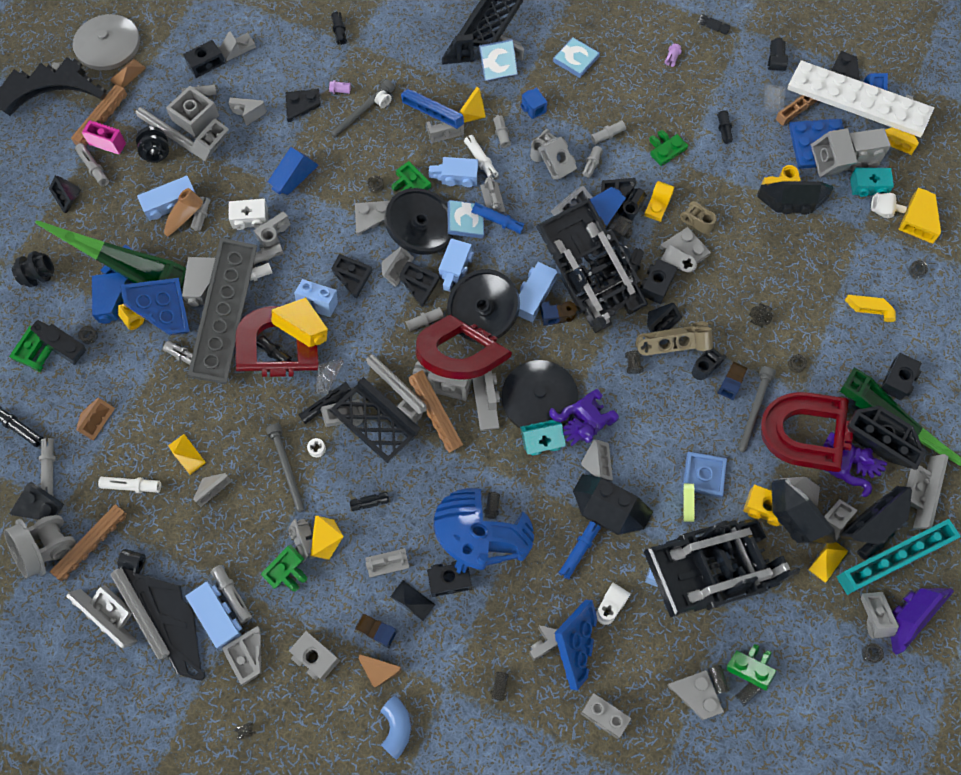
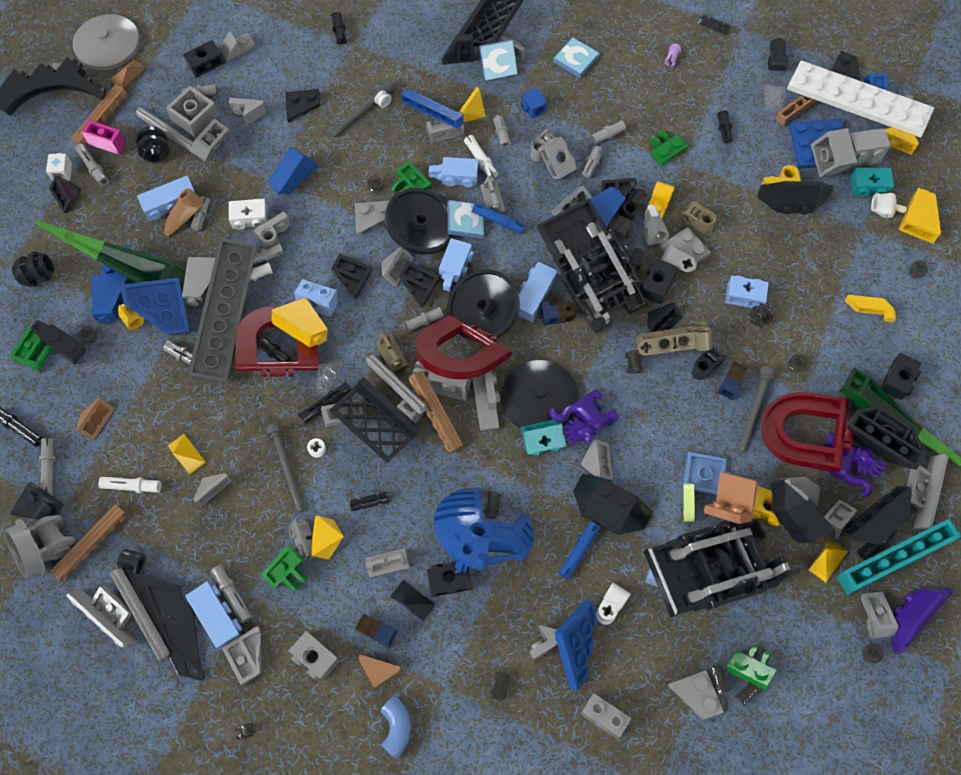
lavender pin [329,80,351,94] -> none
none -> white brick [46,153,72,181]
none -> dark tan hinge [375,332,408,372]
none -> light grey plate [643,205,669,245]
none -> nougat bracket [704,472,758,524]
none -> light blue brick [725,275,769,310]

